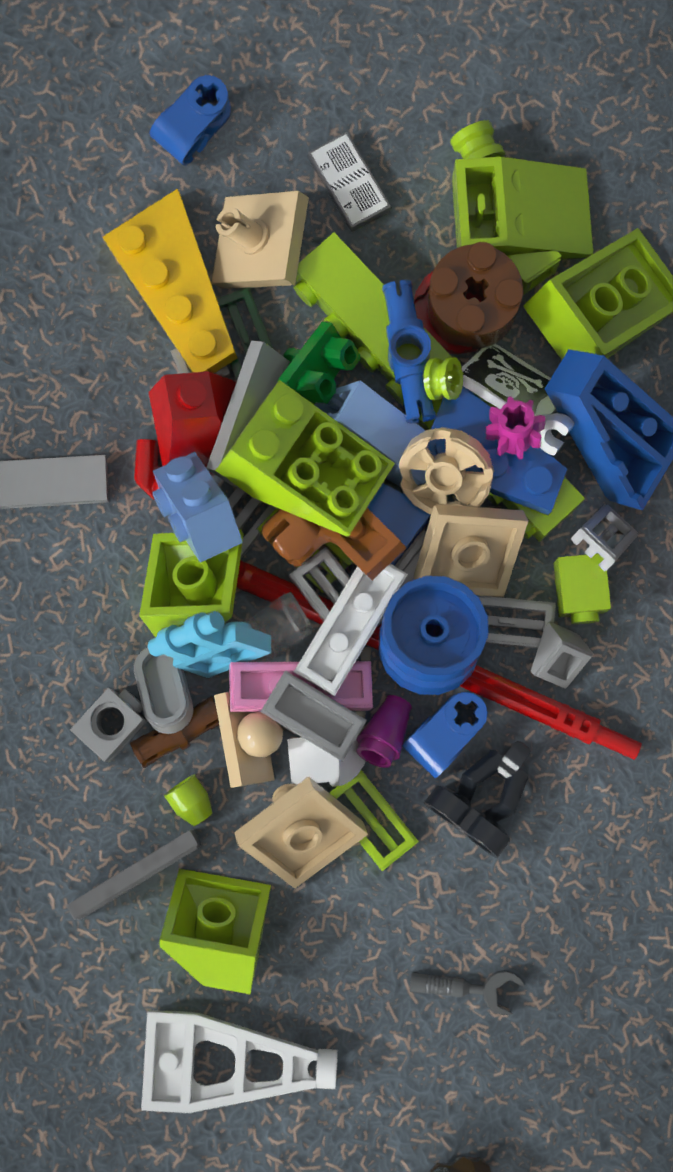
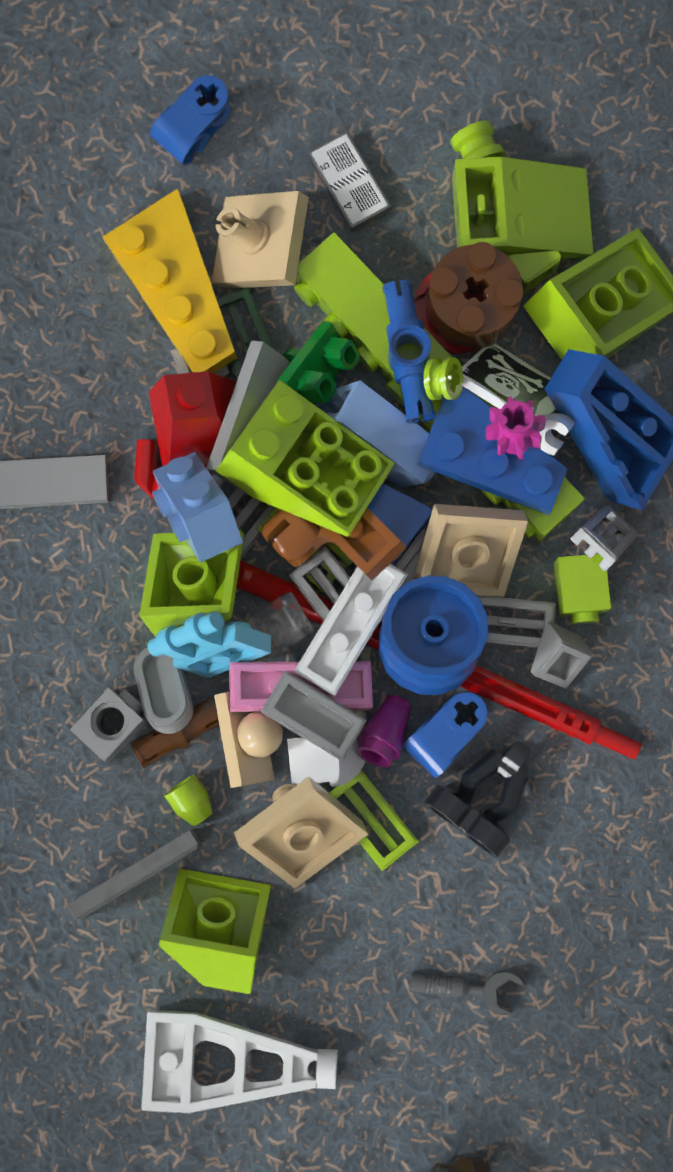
tan piece [399,427,494,515] -> none

